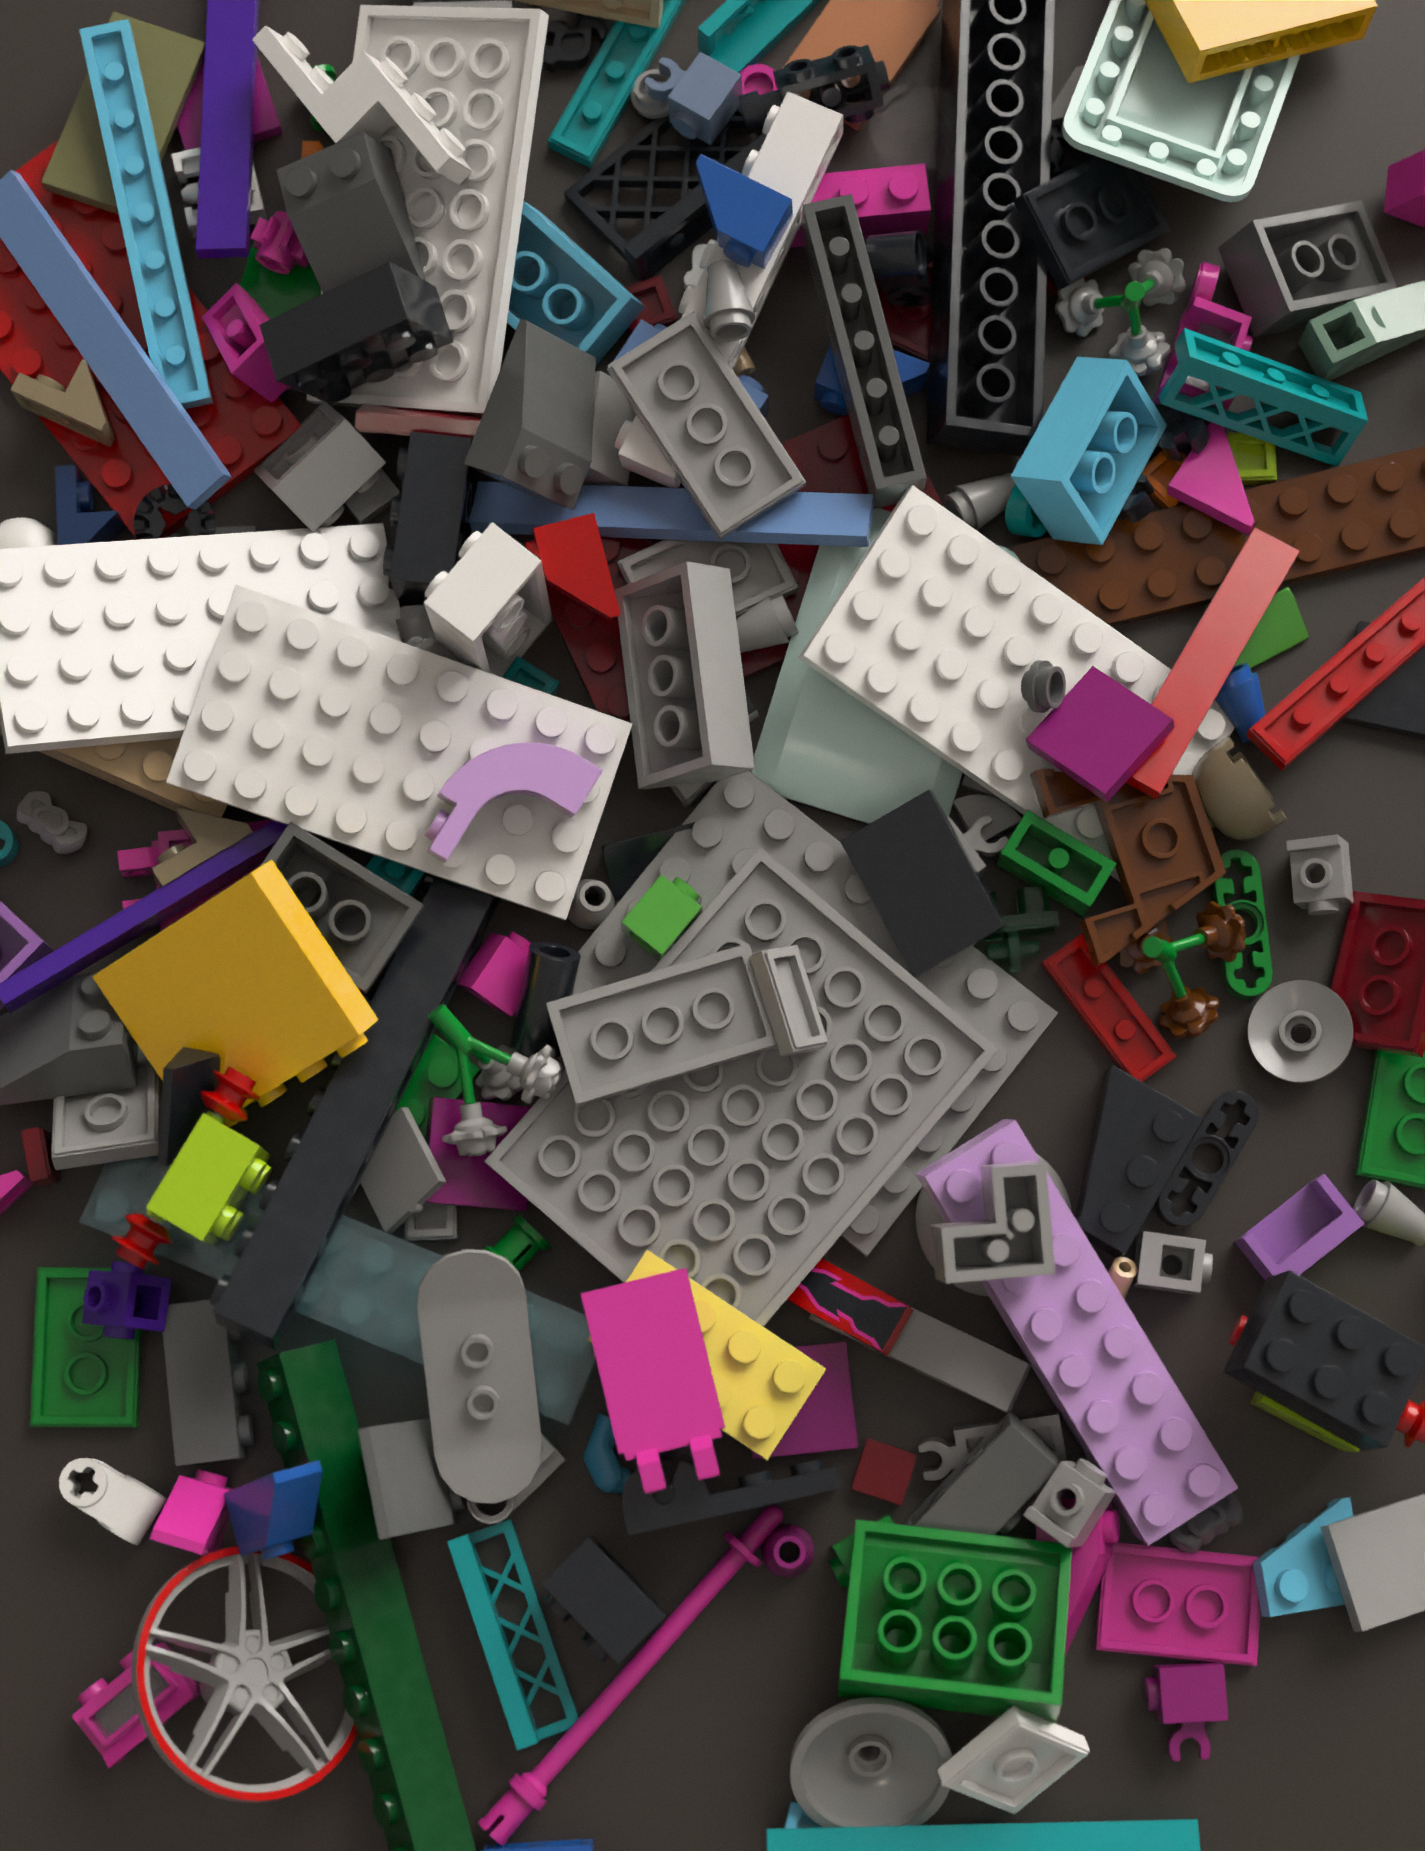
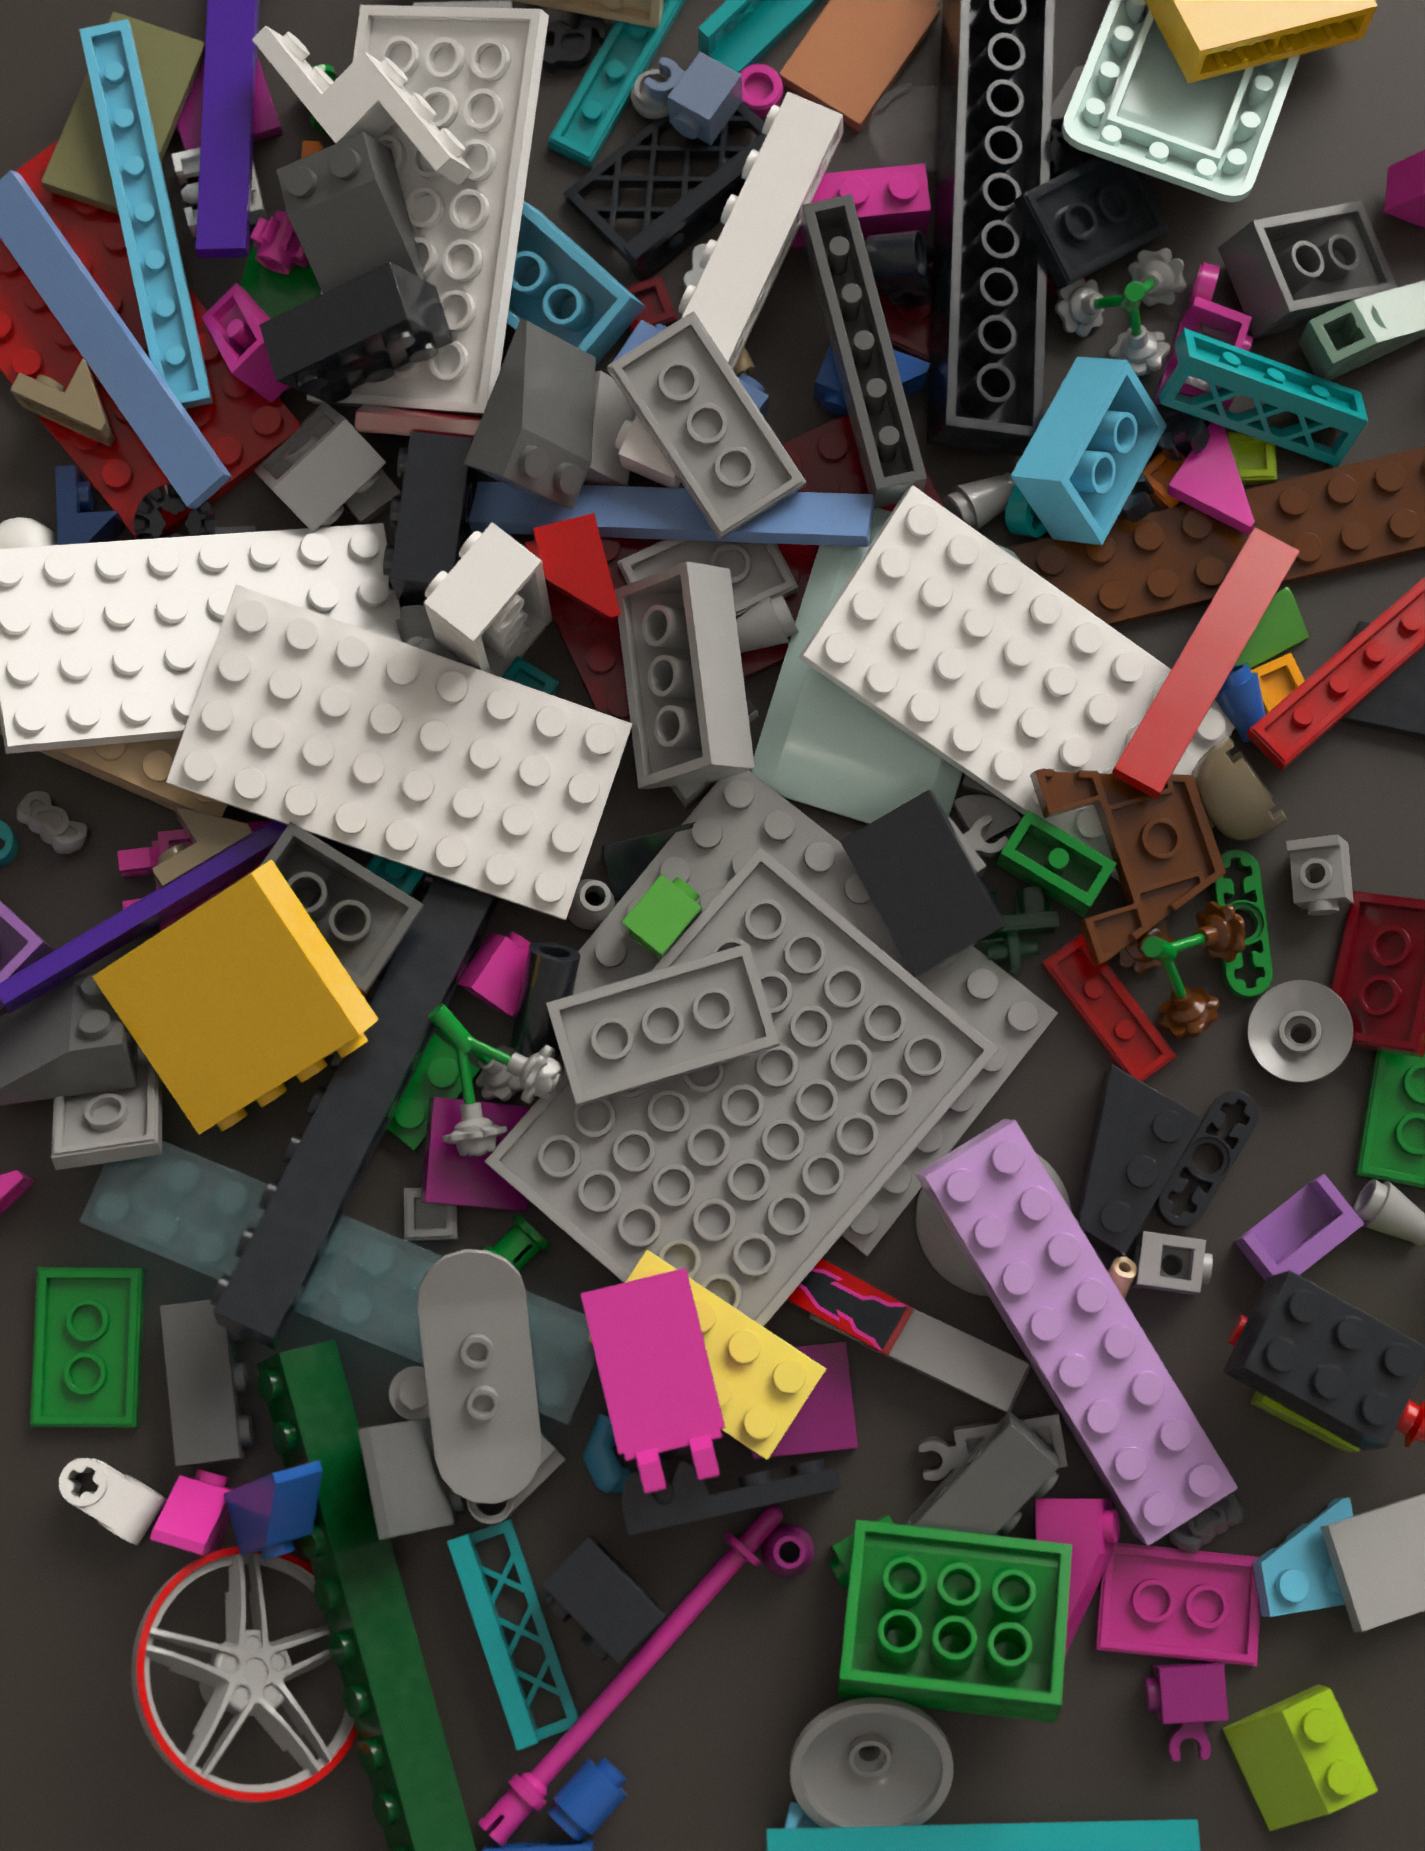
dark red tile [21,1127,61,1187] -> none
dark pink window [72,1642,201,1769] -> none
dark purple brick [82,1262,171,1340] -> none
lime brick [112,1066,272,1269] -> none
black slope [158,1047,221,1166] -> none
light grey piece [360,1107,446,1233] -> none
lavender arch [425,743,603,863] -> none
blue slope [696,154,793,269] -> none
light grey cone [704,260,755,342] -> none
black brick [738,45,890,135] -> none
light grey tile [749,945,829,1057] -> none
dark red tile [851,1438,918,1506] -> none
light grey brick [931,1161,1055,1284] -> none
white tile [937,1706,1090,1814] -> none
dark grey plate [1021,660,1066,713] -> none
light grey brick [1023,1458,1117,1547] -> none
magenta tile [1025,666,1175,802] -> none
none -> light grey brick [389,1366,430,1420]
none -> blue brick [548,1757,628,1842]
none -> lime slope [1222,1684,1378,1831]
none -> light orange tile [1251,653,1305,715]

